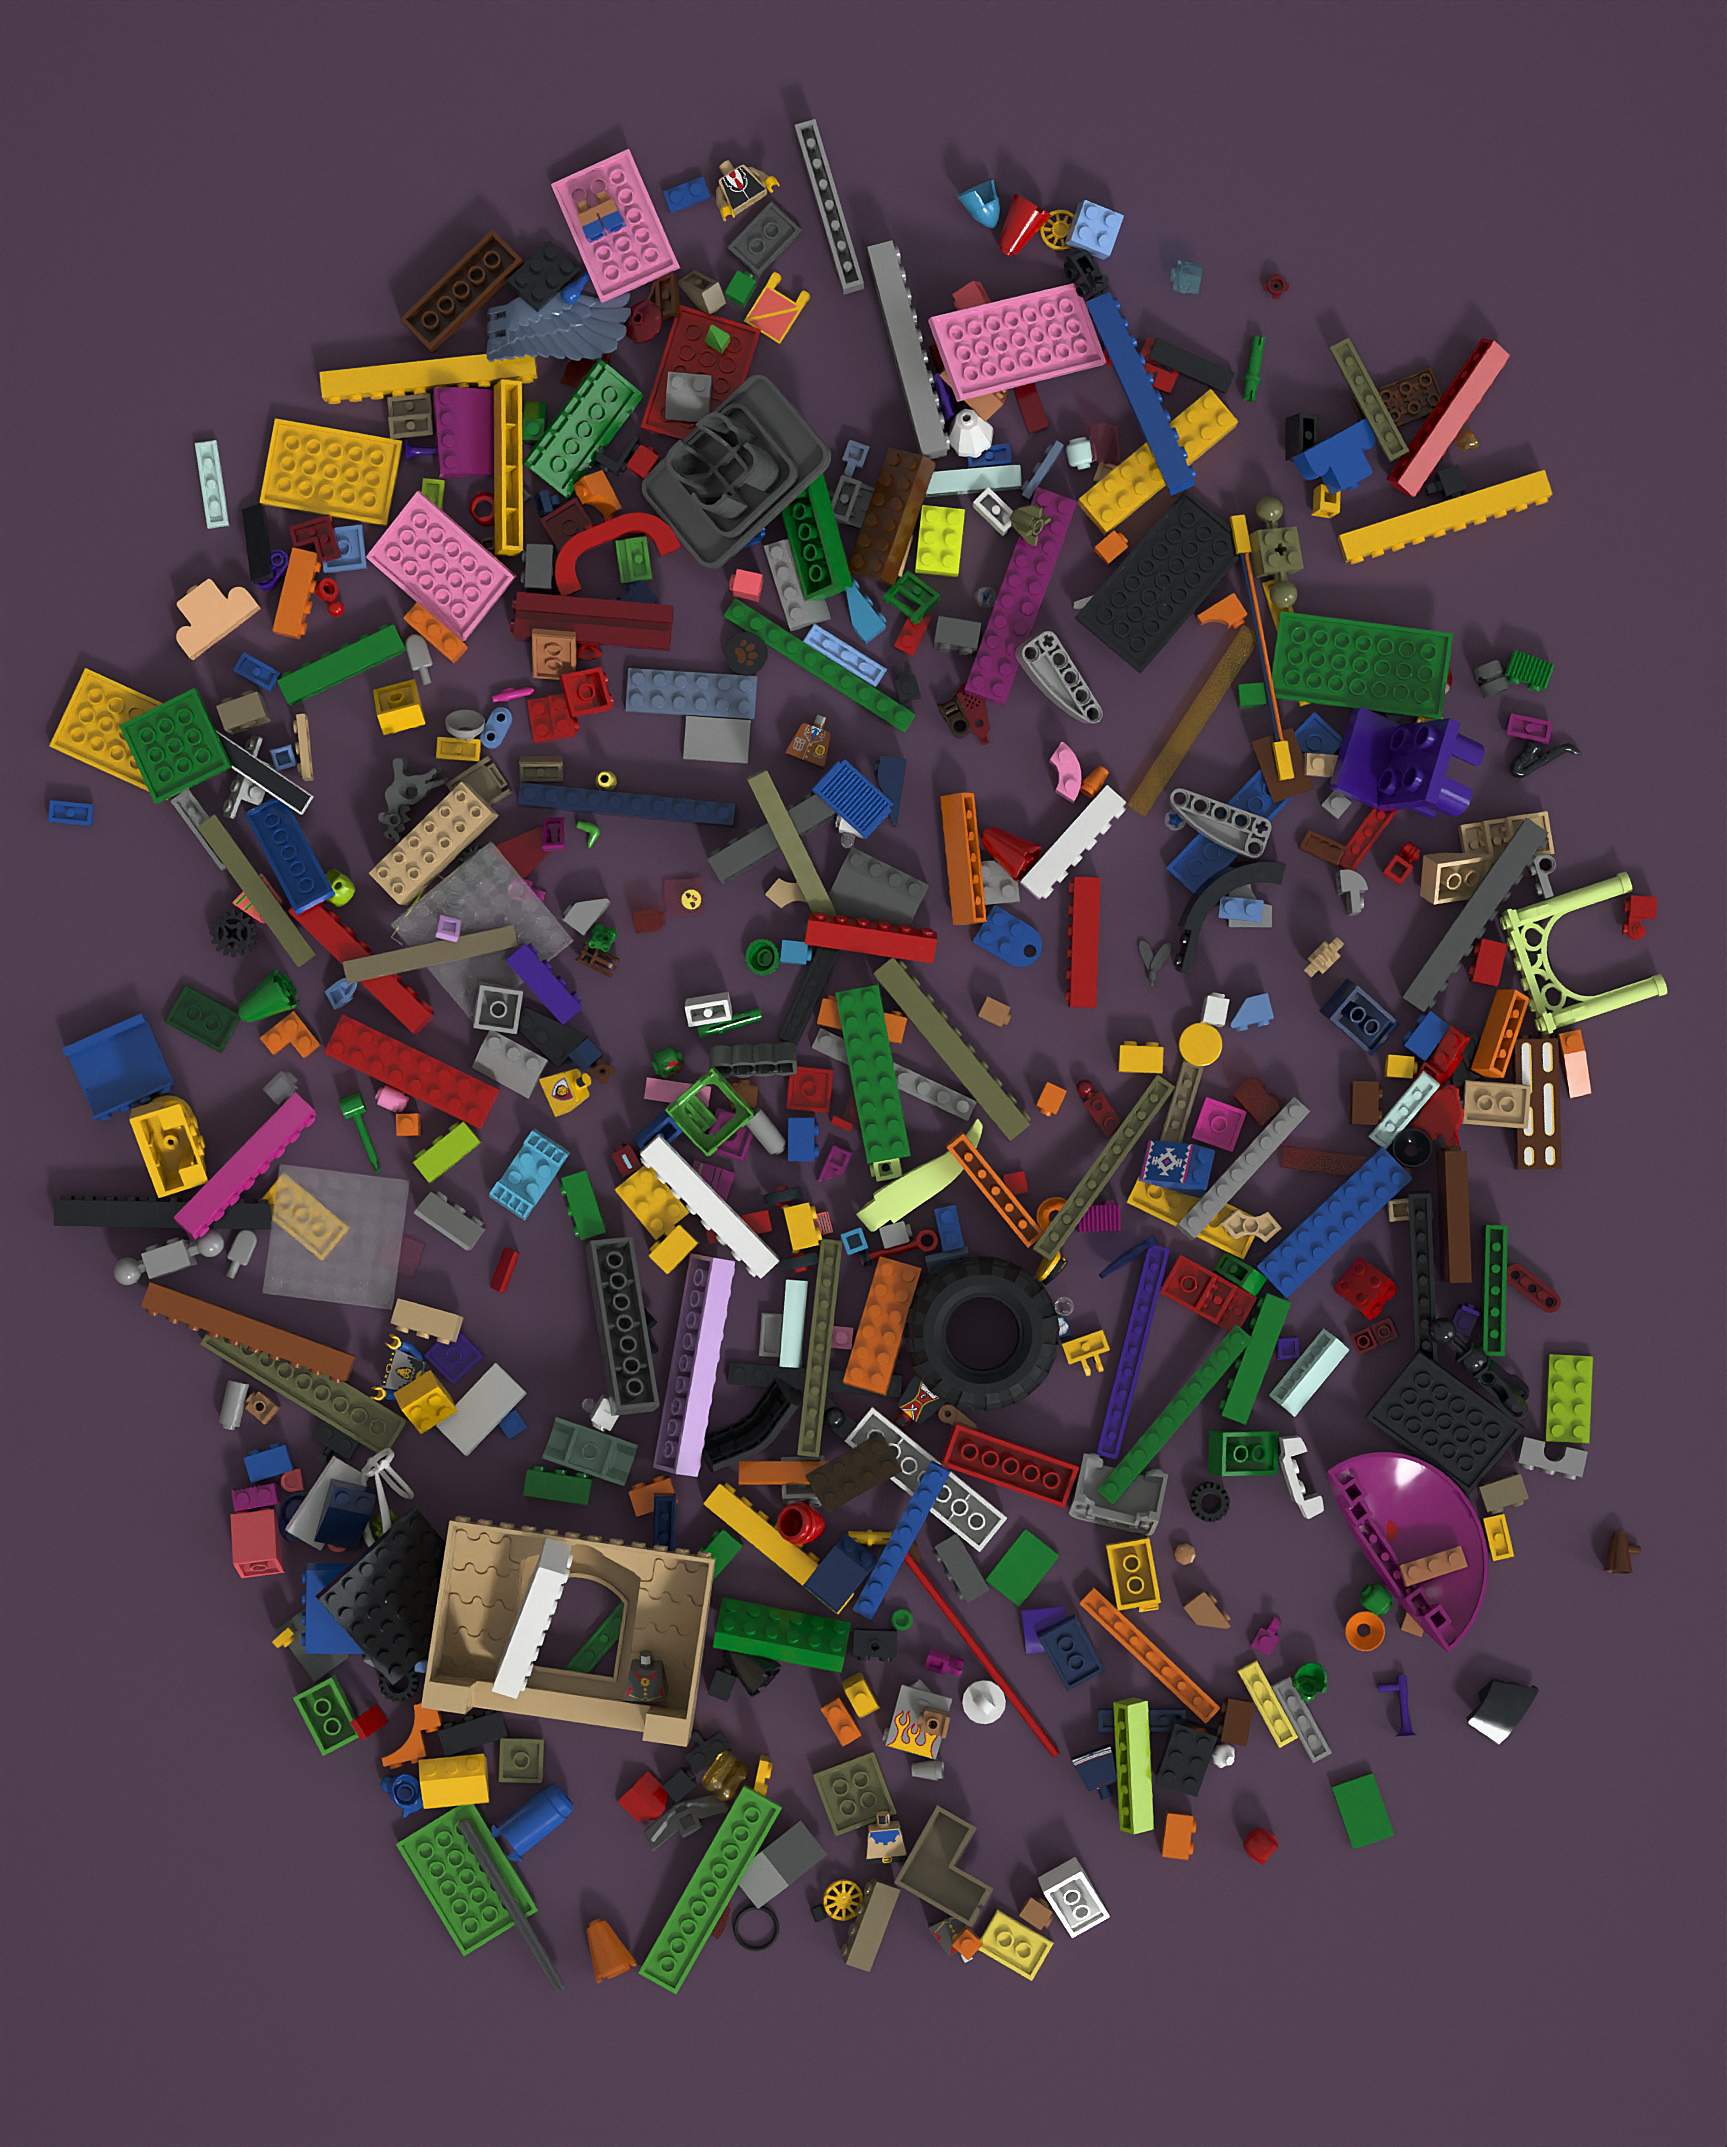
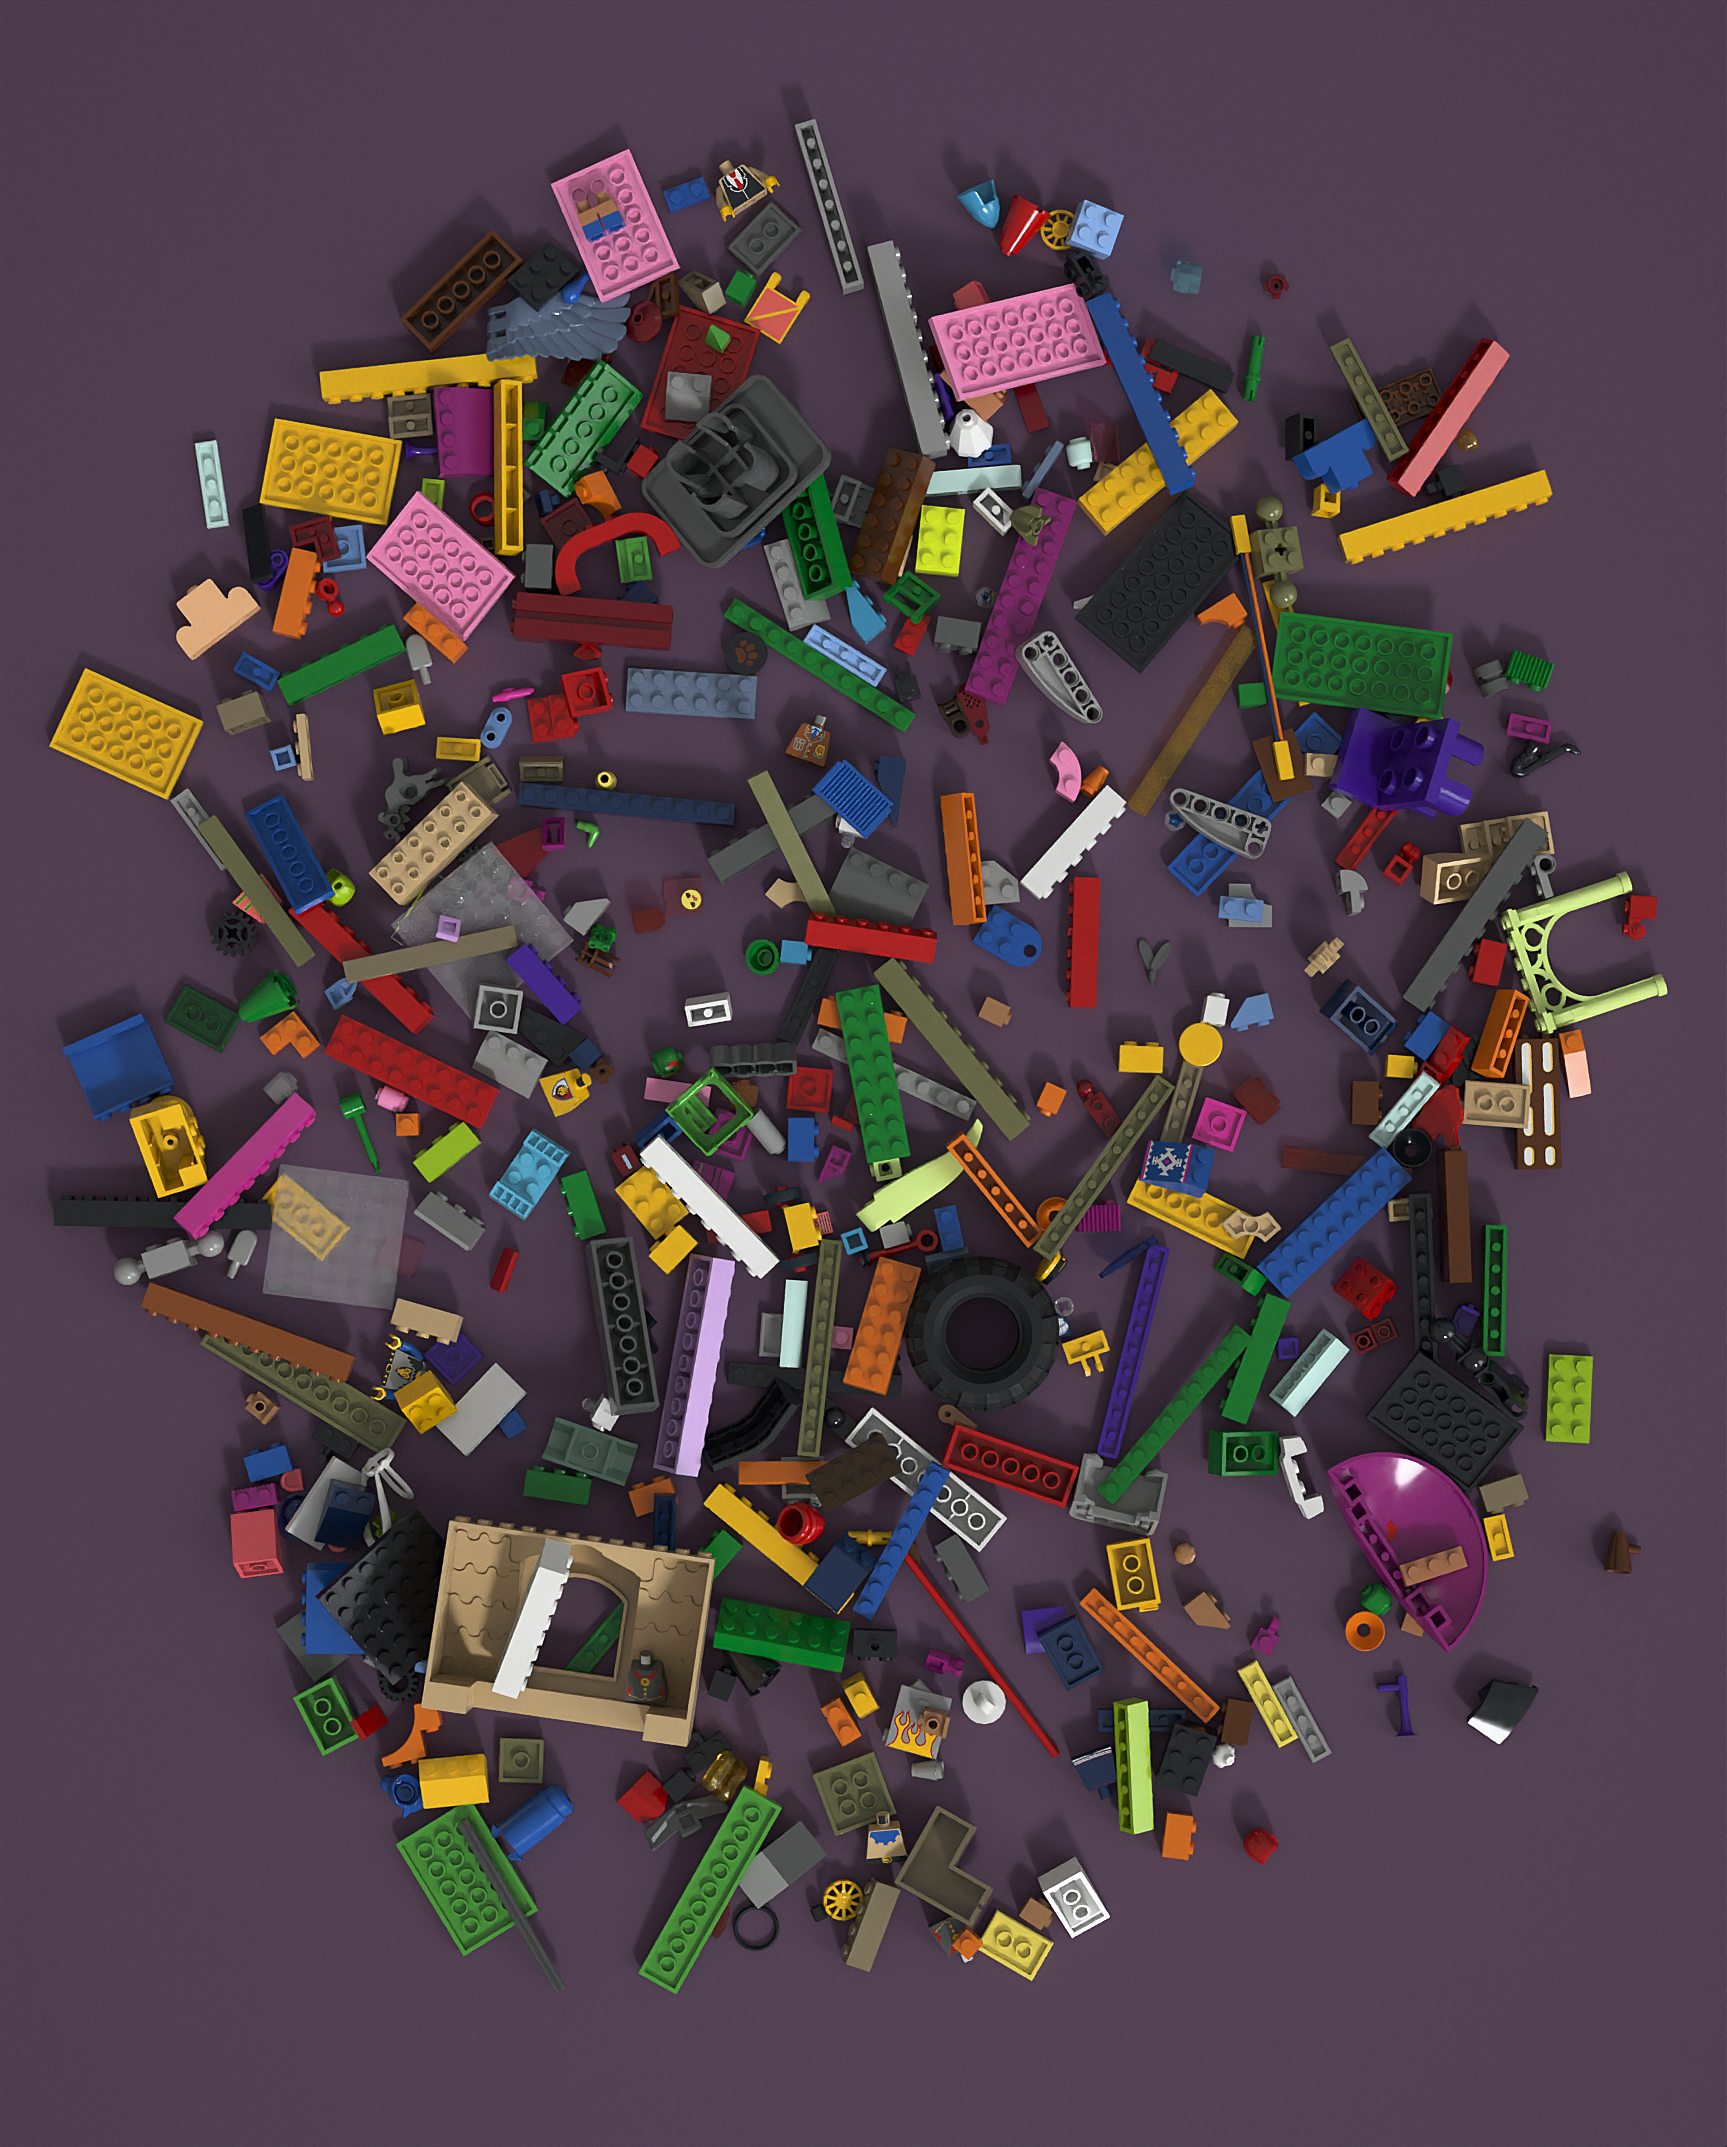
blue plate [48,800,95,826] -> none
green plate [119,688,232,804] -> none
black tile [216,730,314,815] -> none
light grey brick [218,1380,249,1430] -> none
light grey bracket [223,735,275,819] -> none
yellow plate [272,1626,297,1648] -> none
black brick [438,1709,510,1756] -> none
light grey piece [445,710,485,741] -> none
nougat tile [532,628,577,680] -> none
orange cone [586,1918,637,1983] -> none
light grey tile [683,716,751,764] -> none
green pin [697,1007,763,1038] -> none
coral brick [729,569,763,602] -> none
sand blue plate [842,440,870,478] -> none
green tile [891,1608,913,1631] -> none
black torso [895,1374,946,1428] -> none
red cone [980,826,1042,882] -> none
green tile [985,1528,1059,1607] -> none
red tile [1003,1171,1028,1195] -> none
orange brick [1093,530,1128,567] -> none
red slope [1159,1255,1258,1332] -> none
black arch [1174,859,1287,974] -> none
light grey brick [1176,1097,1310,1241] -> none
black tyre [1190,1482,1230,1522] -> none
green hair [1292,1662,1328,1702] -> none
copper plate [1299,829,1348,867] -> none
green tile [1331,1772,1394,1849] -> none
dark red plate [1507,1264,1561,1313] -> none
light grey arch [1515,1436,1588,1480] -> none

